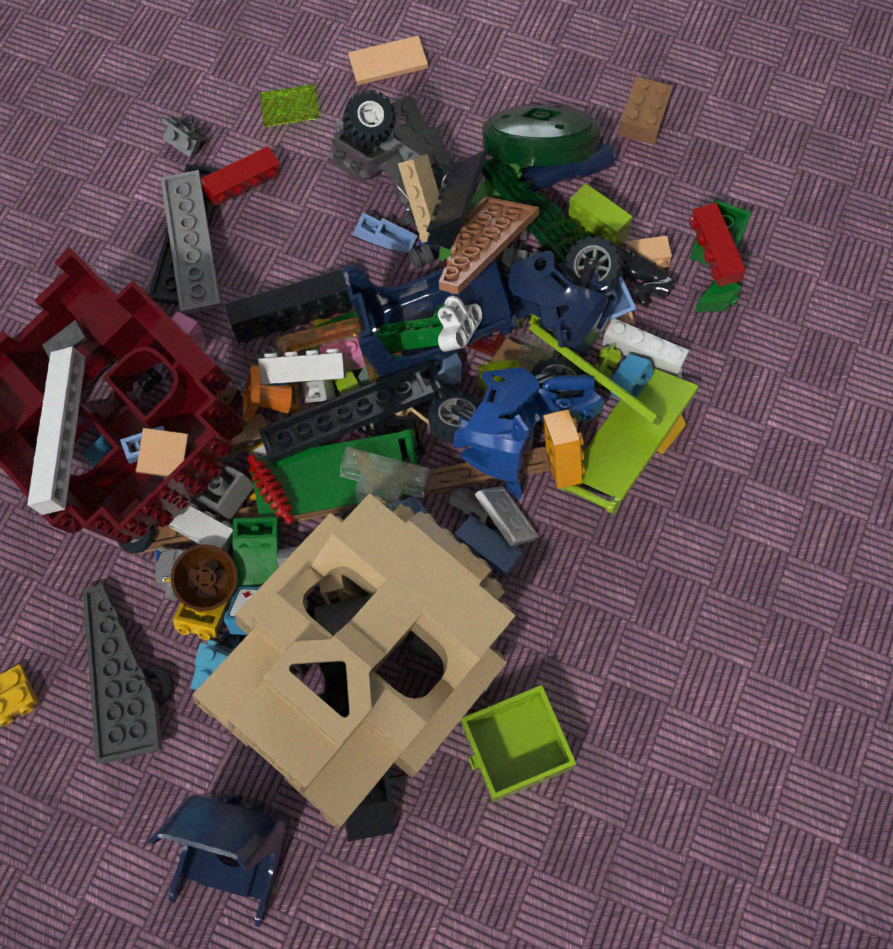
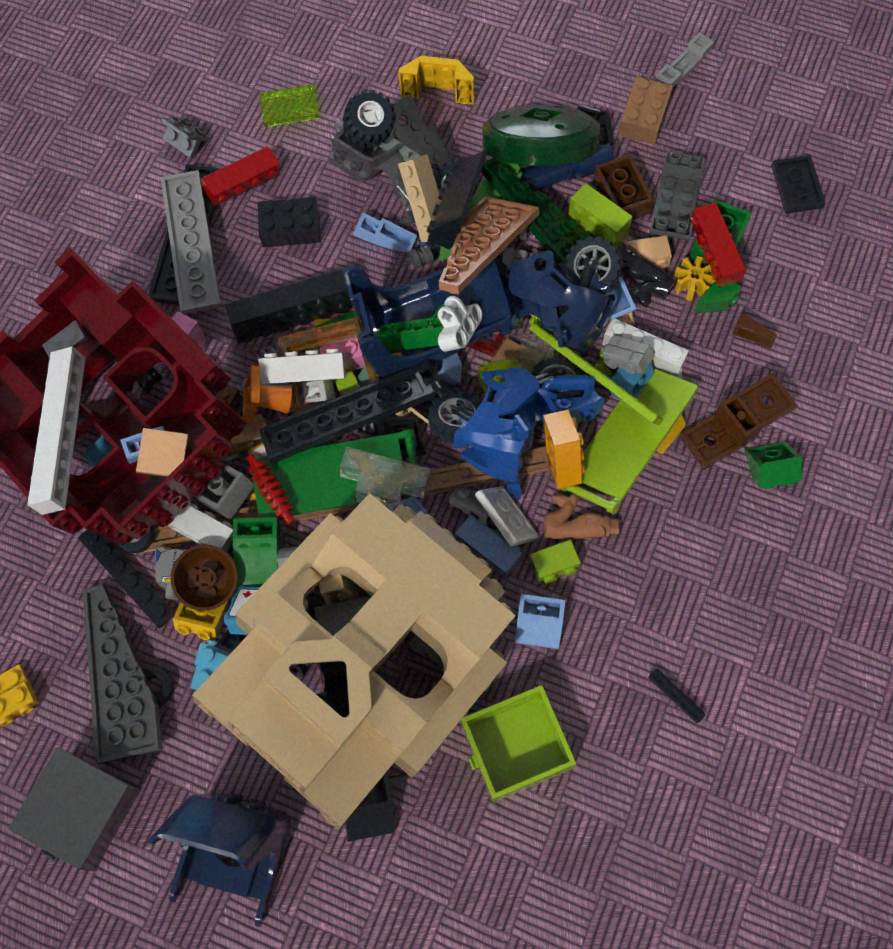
light nougat tile [348,36,428,85] -> none
none -> dark grey container [8,747,141,872]
none -> black plate [78,530,175,629]
none -> black brick [258,197,321,248]
none -> yellow slope [398,56,474,105]
none -> light blue slope [515,594,565,650]
none -> lime brick [529,539,581,584]
none -> nougat piece [544,494,619,540]
none -> black piece [577,105,613,146]
none -> reddish brown brick [593,154,654,220]
none -> light grey brick [602,335,654,374]
none -> black axle [648,669,706,723]
none -> dark grey slope [649,151,705,241]
none -> light grey slope [656,32,714,86]
none -> yellow gear [673,256,715,301]
none -> reddish brown bracket [680,373,798,470]
none -> reddish brown slope [732,312,777,348]
none -> green slope [745,442,802,489]
none -> black plate [771,155,826,214]

